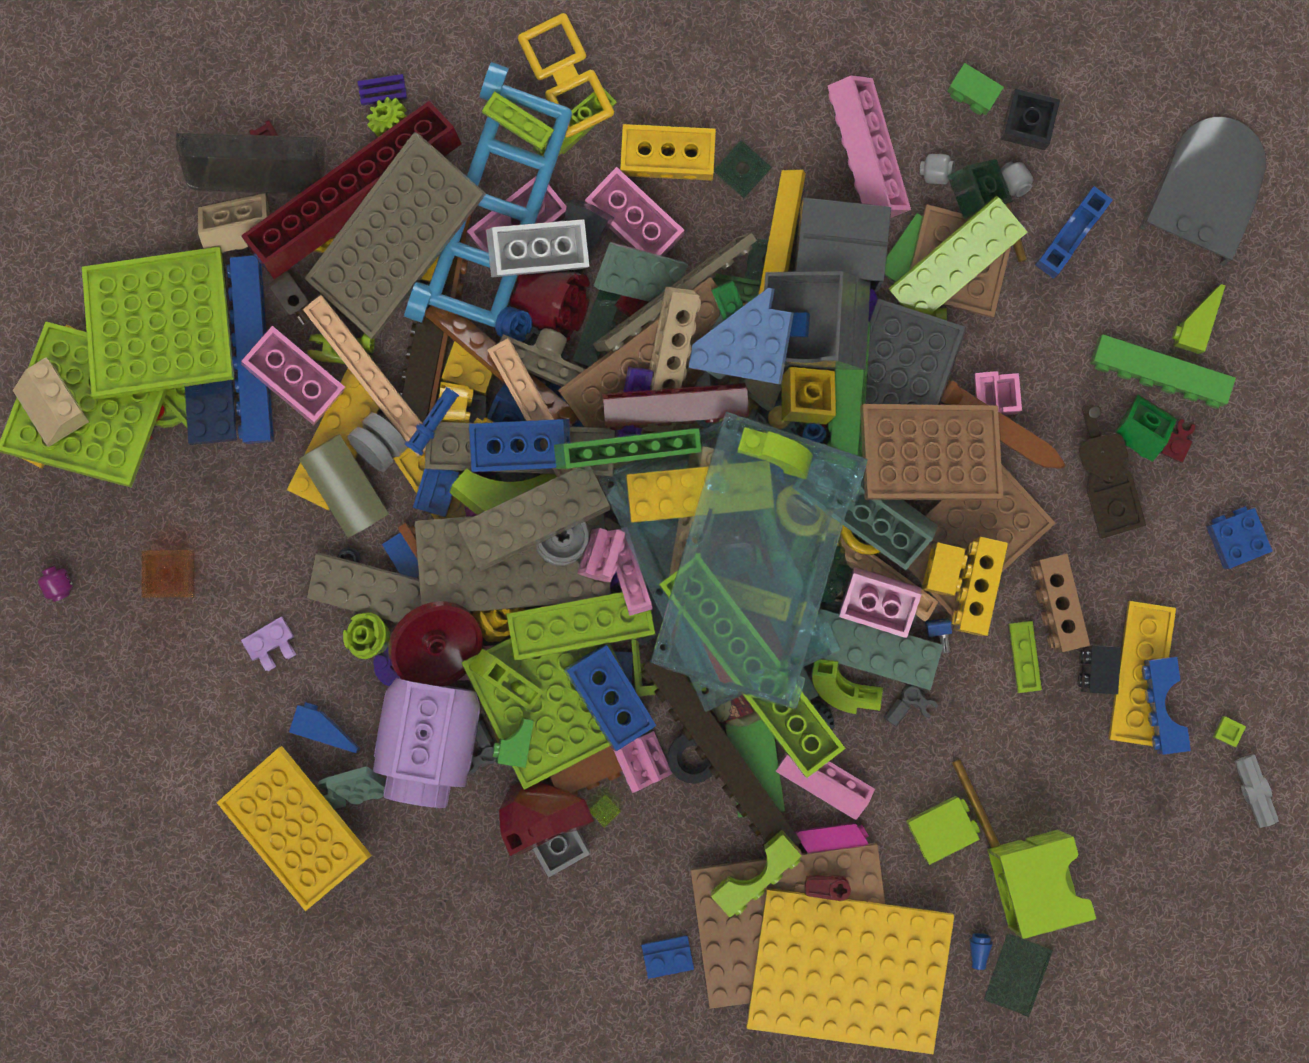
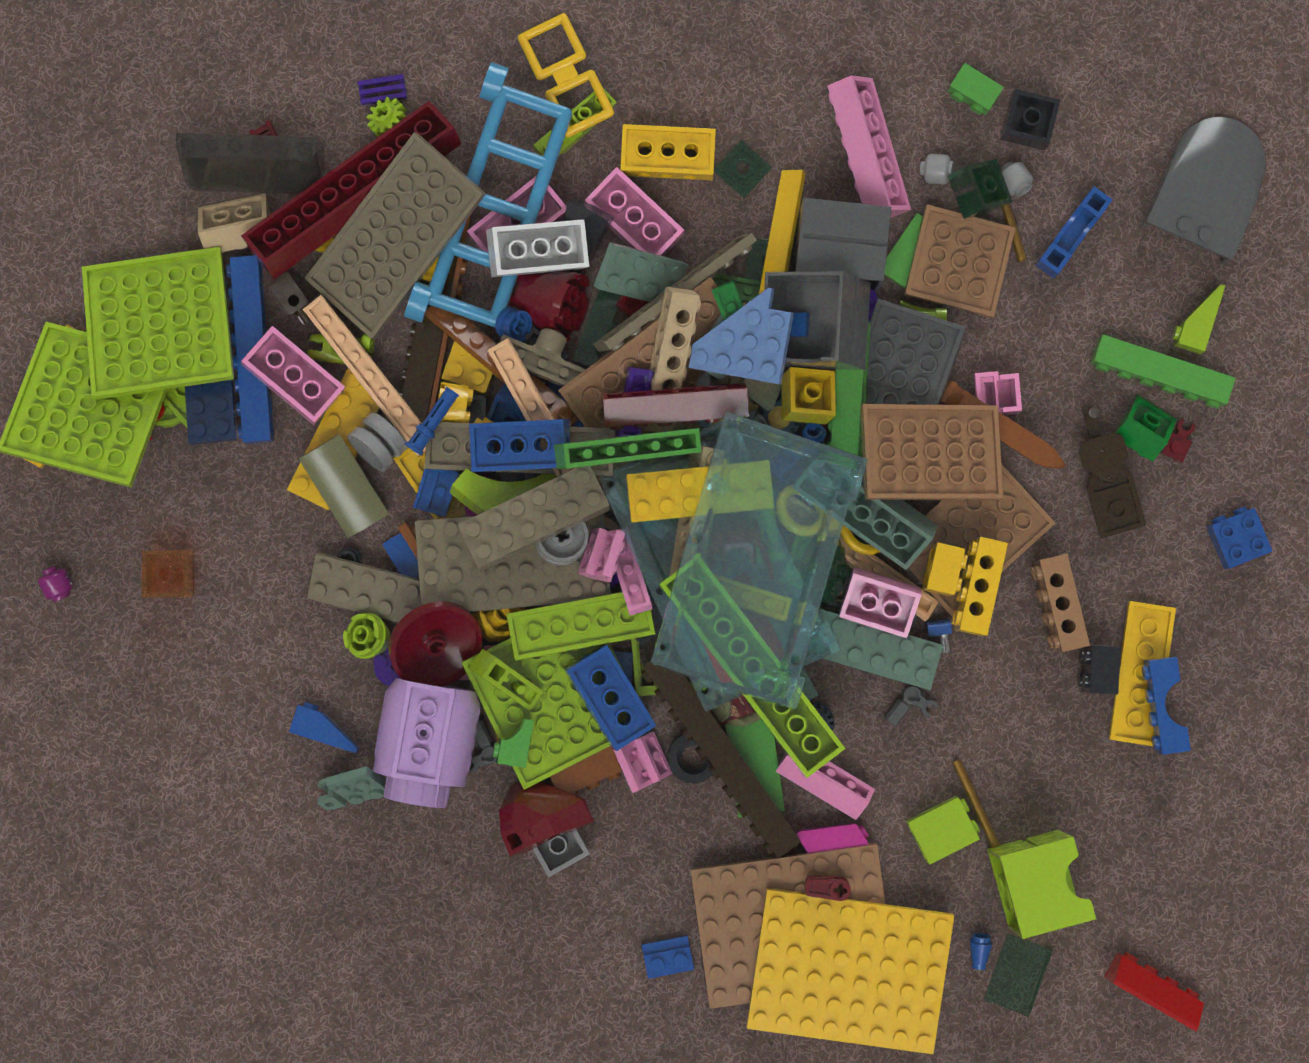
tan slope [13,357,89,447] -> none
yellow plate [217,746,372,911] -> none
lavender plate [241,617,296,671] -> none
lime tile [482,91,554,151] -> none
clear neon green plate [589,794,621,827] -> none
lime arch [711,830,802,918] -> none
lime arch [738,427,813,479] -> none
lime arch [812,658,883,714] -> none
lime plate [889,196,1027,315] -> none
lime tile [1008,621,1042,693] -> none
lime plate [1213,716,1246,748] -> none
light grey piece [1234,754,1279,828] -> none
none -> red slope [1104,952,1204,1032]

